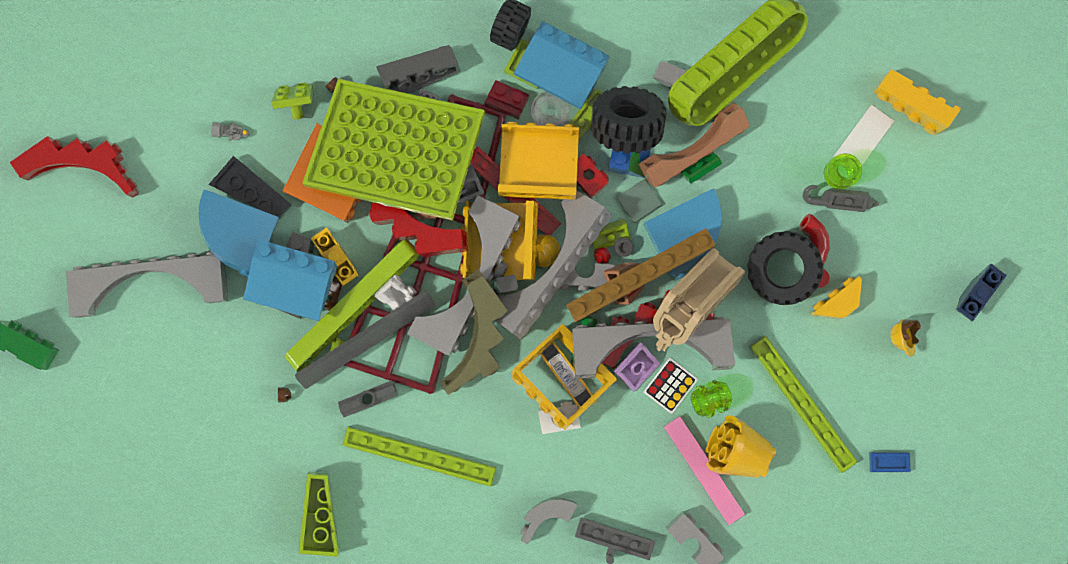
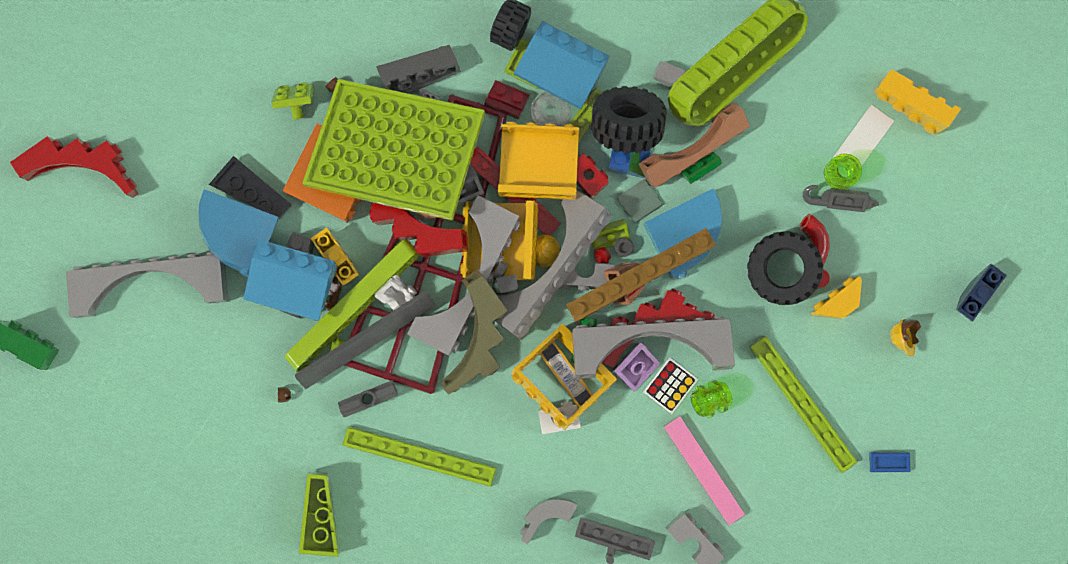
light grey piece [211,122,250,141] -> none
tan piece [653,248,745,352] -> none
yellow cone [706,415,776,478] -> none

